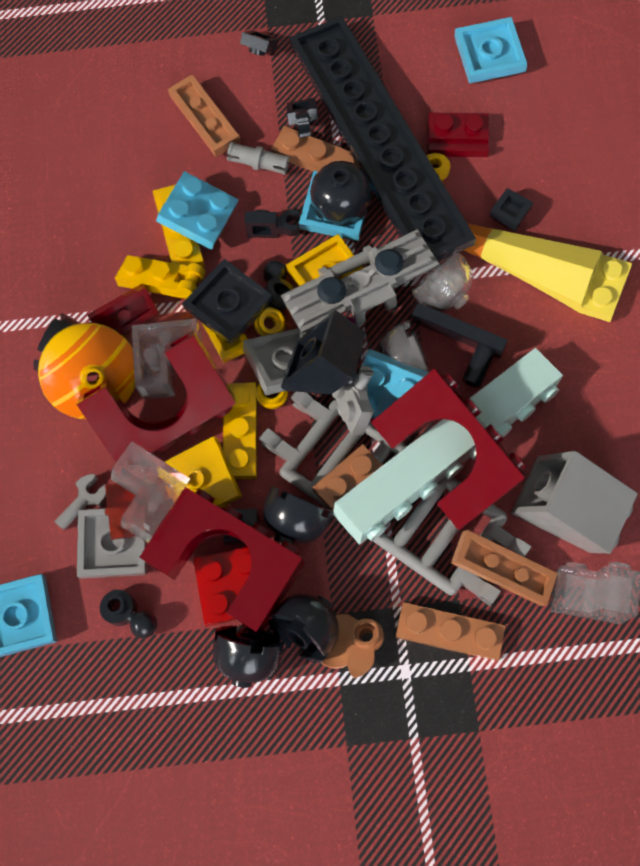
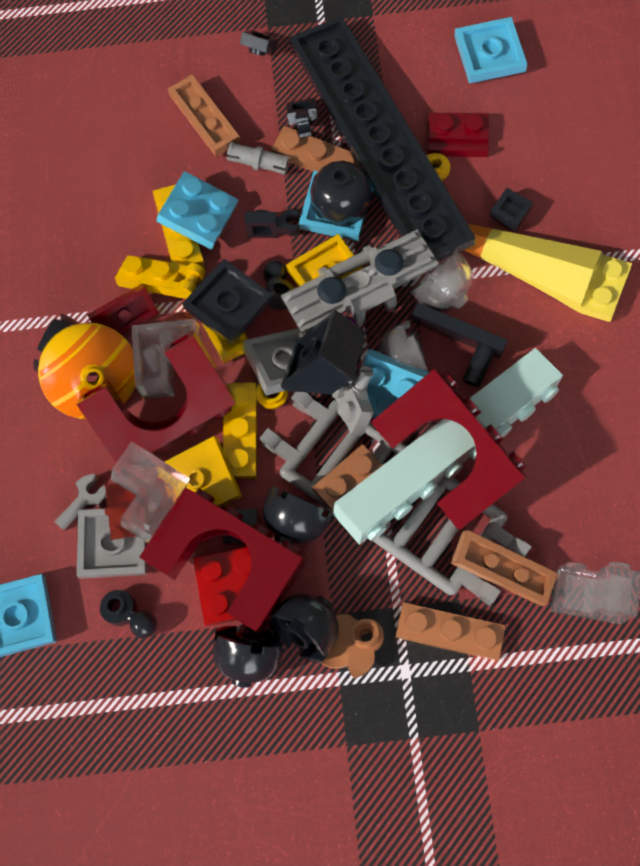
yellow plate [254,307,285,337] -> none
light grey slope [511,451,638,554] -> none

